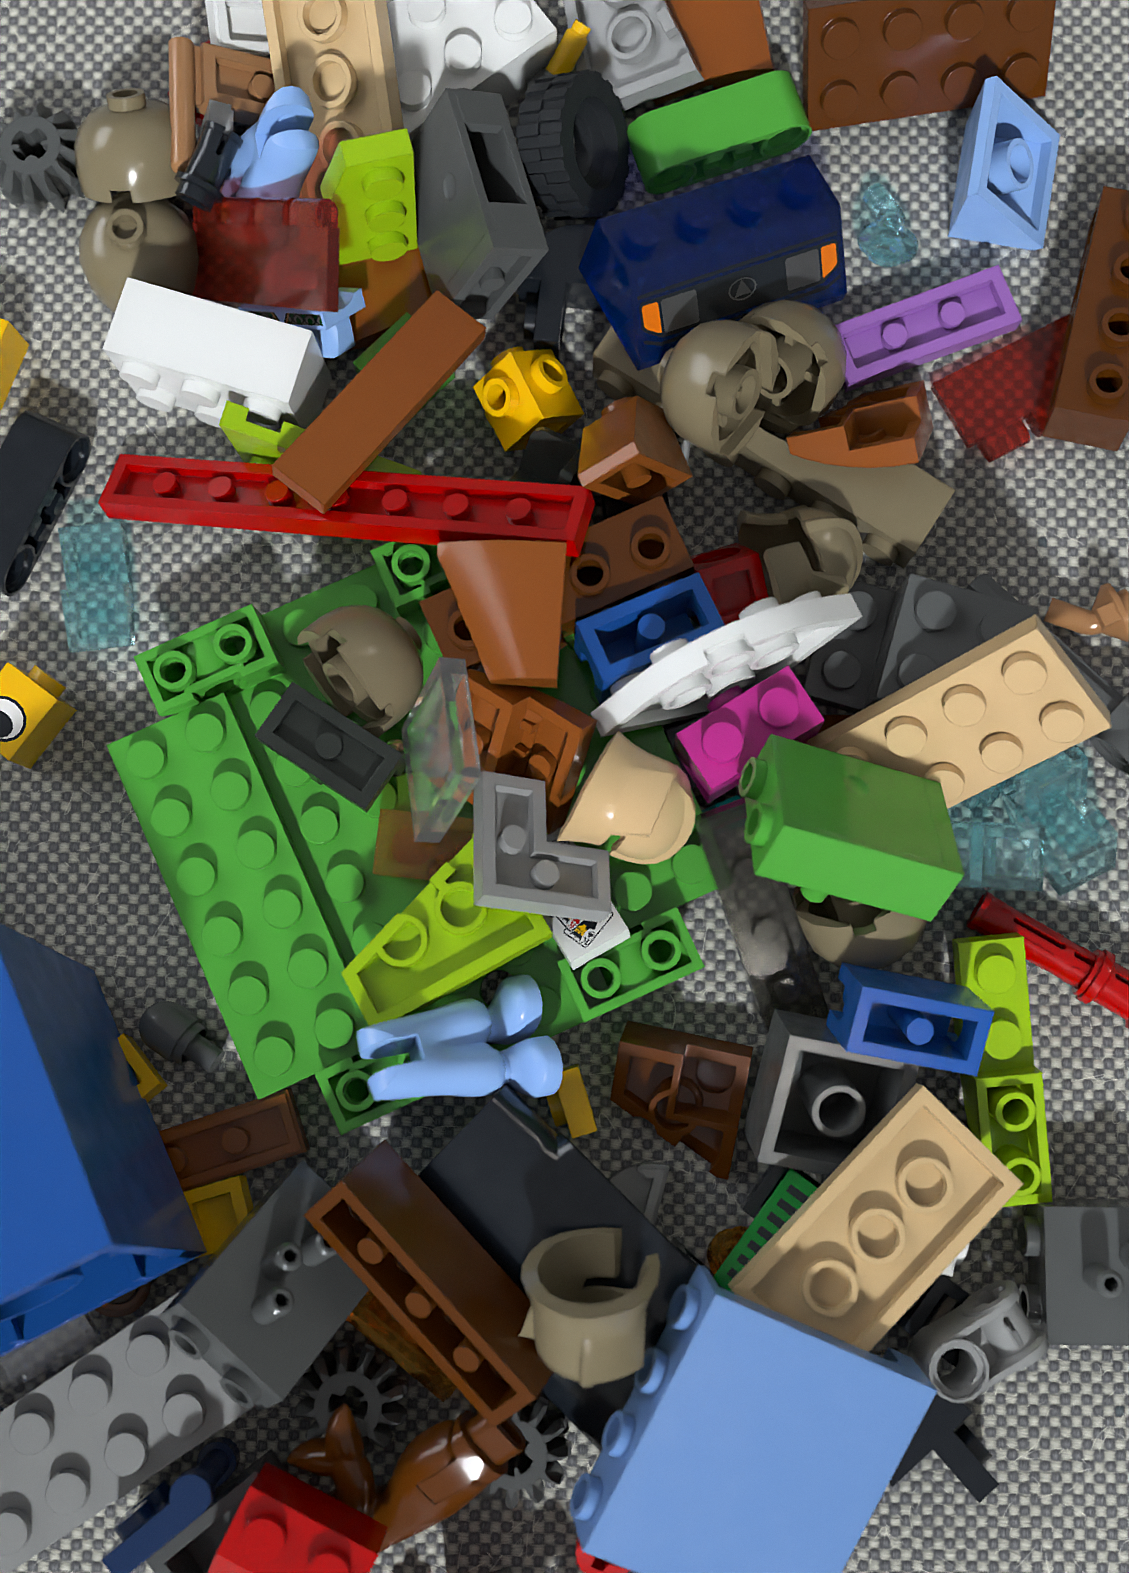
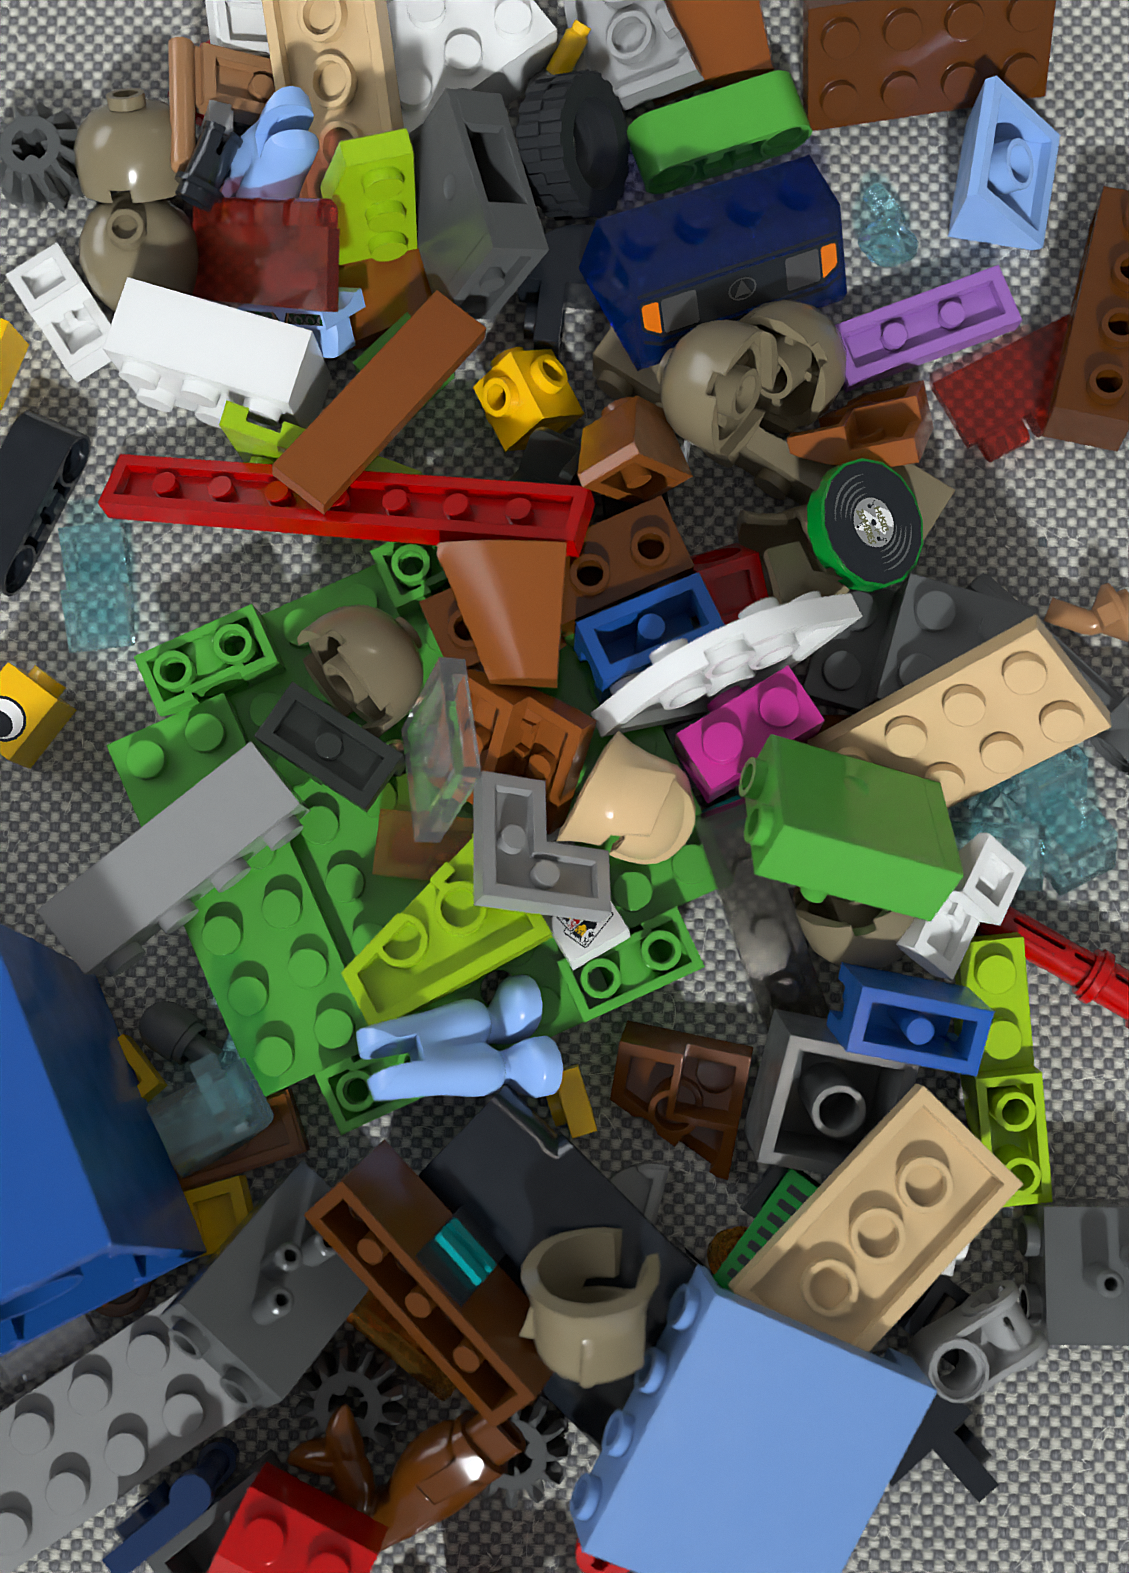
none -> white slope [5,243,111,383]
none -> light grey brick [36,742,311,977]
none -> clear light blue brick [146,1053,274,1179]
none -> piece [415,1204,506,1307]
none -> tile [807,458,923,592]
none -> white slope [896,832,1027,980]

